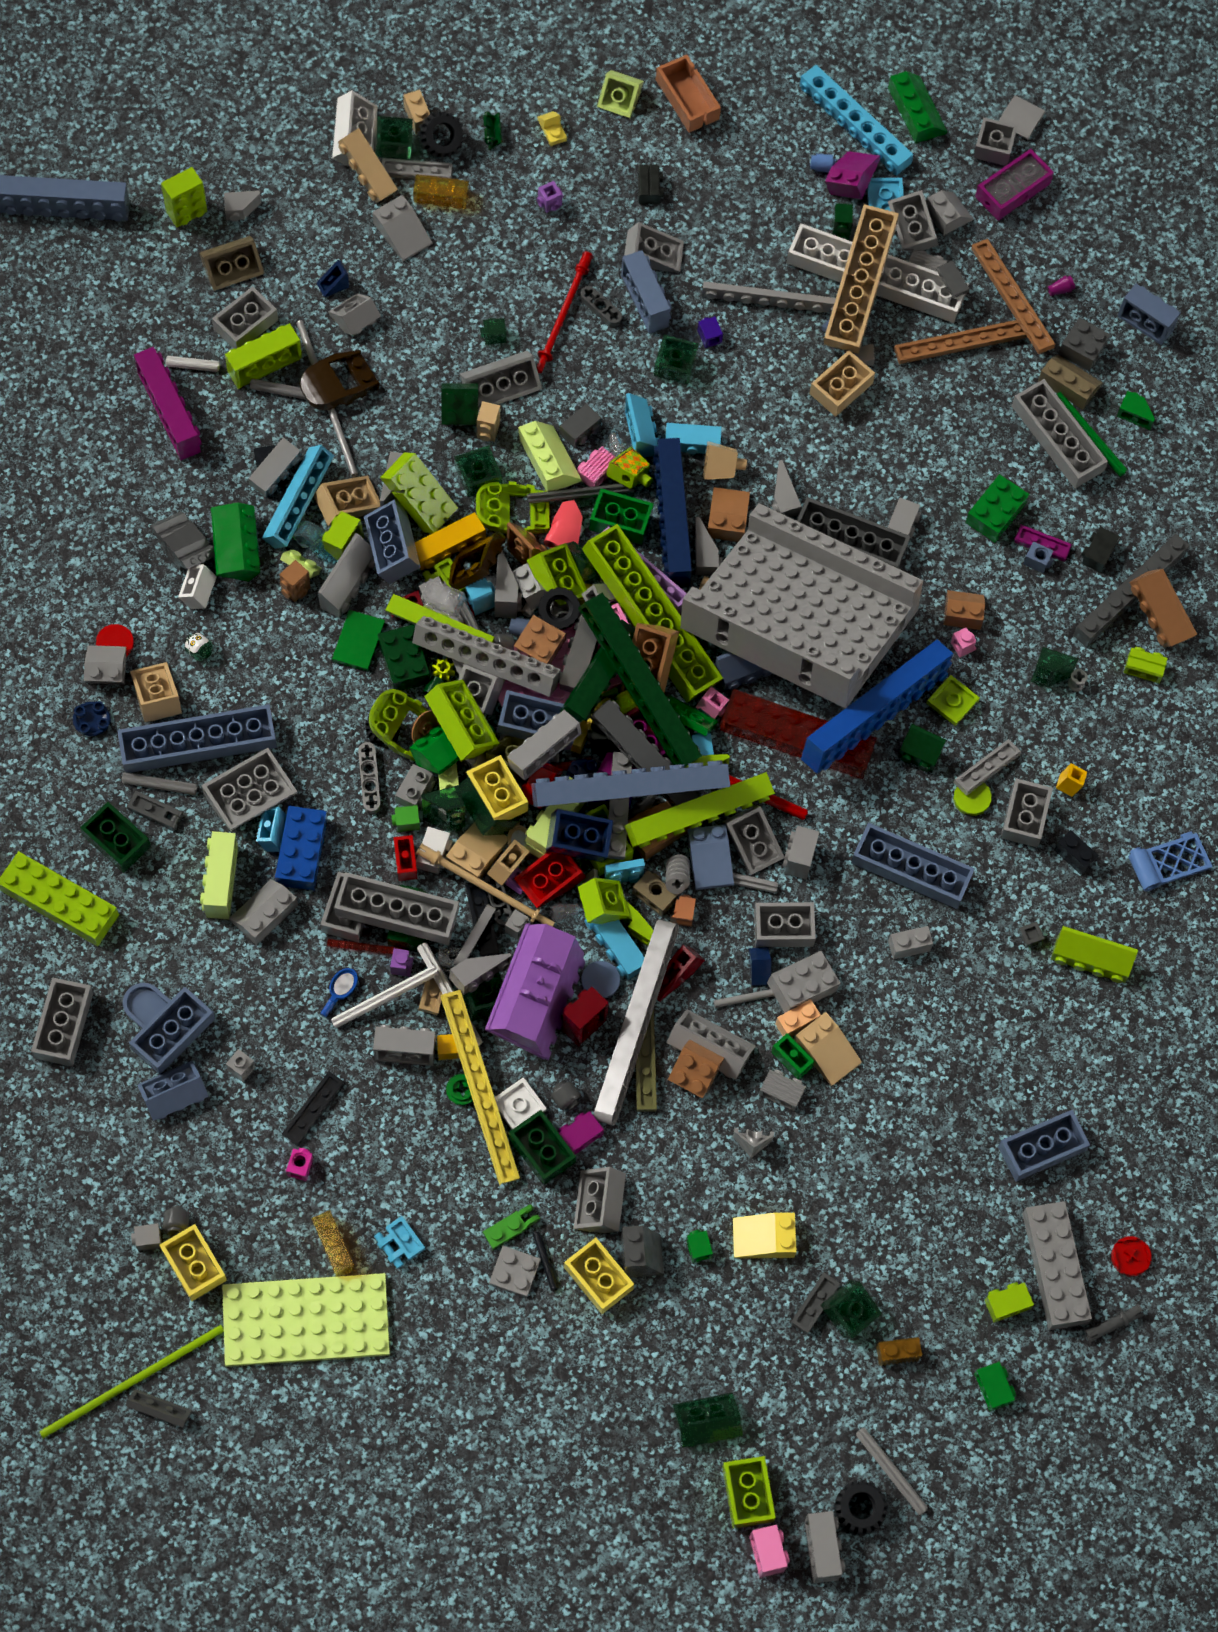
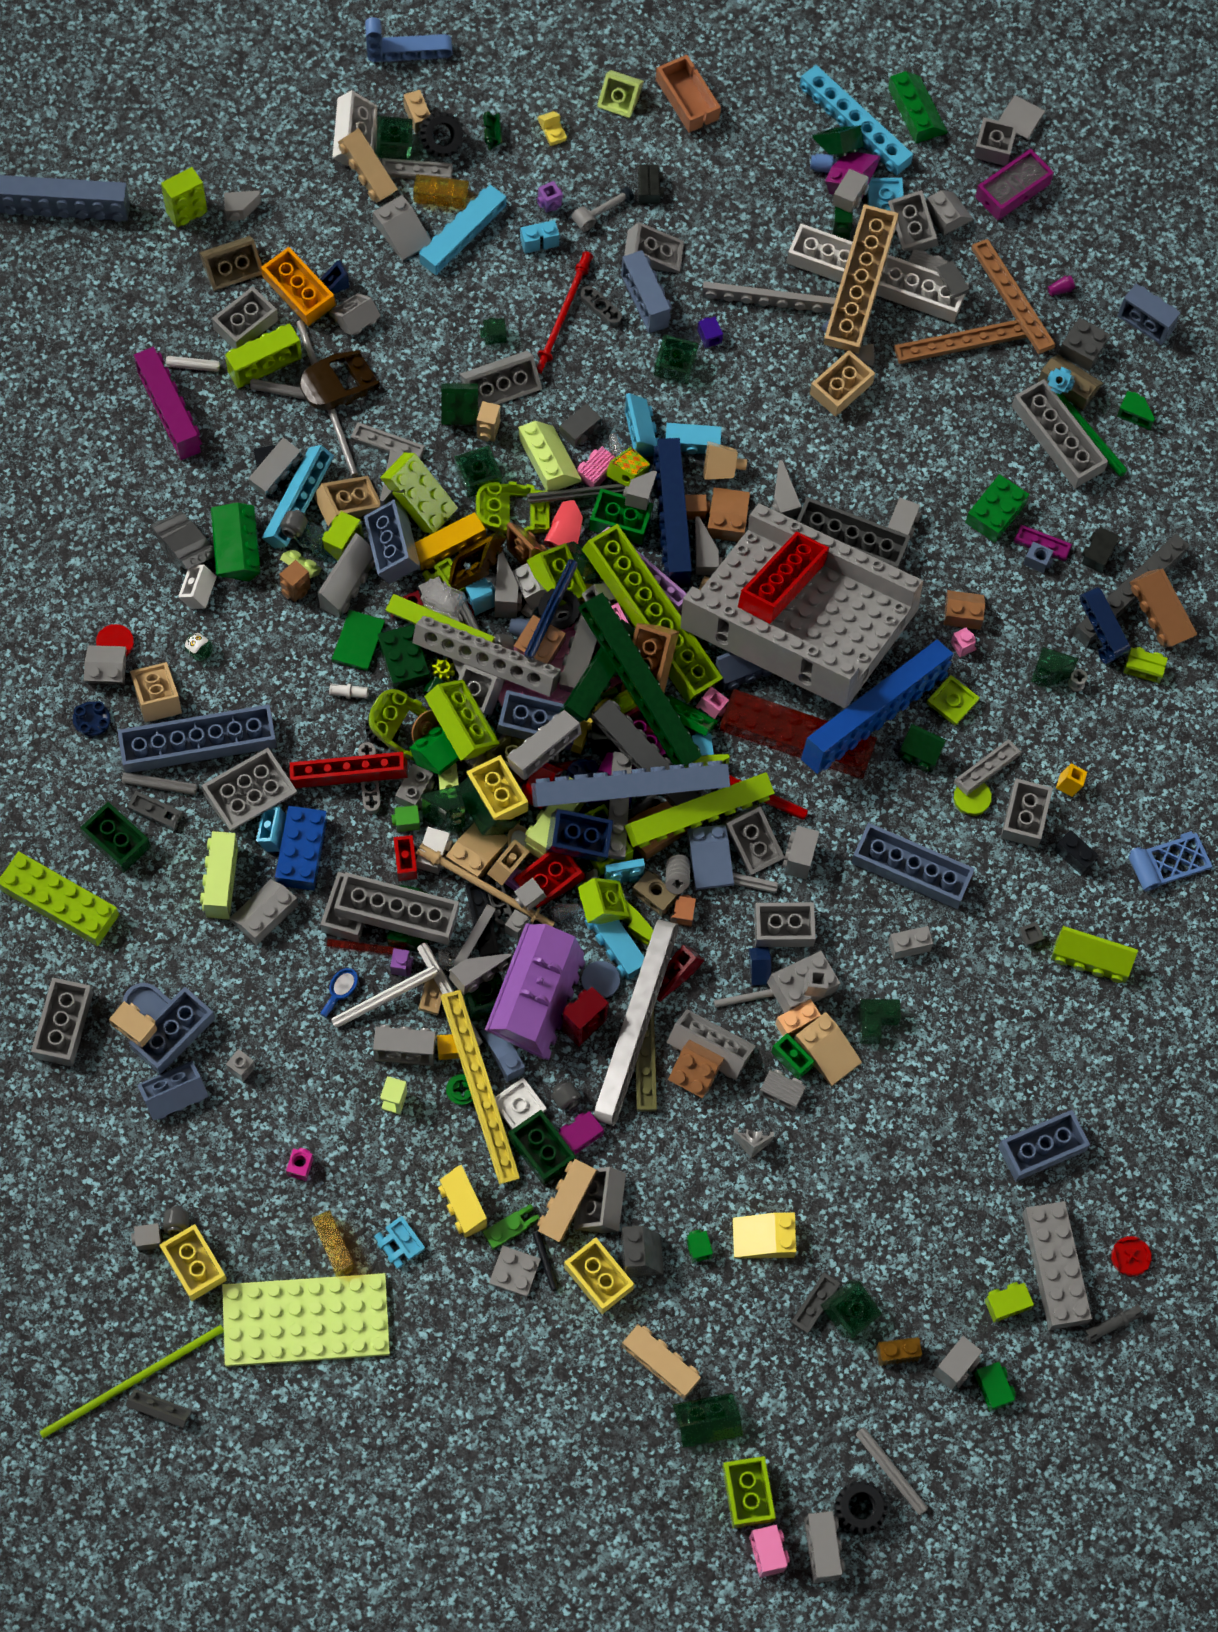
black tile [282,1071,345,1146] -> none
none -> tan brick [109,1001,157,1048]
none -> light orange brick [261,247,336,326]
none -> dark grey head [280,510,308,539]
none -> red brick [290,752,408,788]
none -> white pin [329,683,369,699]
none -> light grey tile [351,422,426,460]
none -> medium blue beam [365,17,453,62]
none -> yellowish green panel [380,1076,407,1115]
none -> medium azure brick [419,185,506,275]
none -> light yellow slope [438,1165,487,1238]
none -> sand blue slope [480,1029,525,1082]
none -> light grey brick [514,878,547,911]
none -> medium azure piece [520,220,559,254]
none -> dark blue axle [524,559,578,660]
none -> tan brick [537,1159,598,1242]
none -> light grey piece [571,186,634,232]
none -> tan brick [621,1325,701,1399]
none -> light grey slope [623,471,657,511]
none -> medium nougat brick [685,494,710,520]
none -> red brick [738,531,829,624]
none -> light grey brick [804,968,829,997]
none -> dark green slope [812,125,864,157]
none -> light grey brick [832,169,870,213]
none -> clear green brick [858,999,901,1044]
none -> light grey brick [933,1336,982,1390]
none -> medium azure brick [1047,367,1075,395]
none -> dark blue beam [1080,587,1130,664]

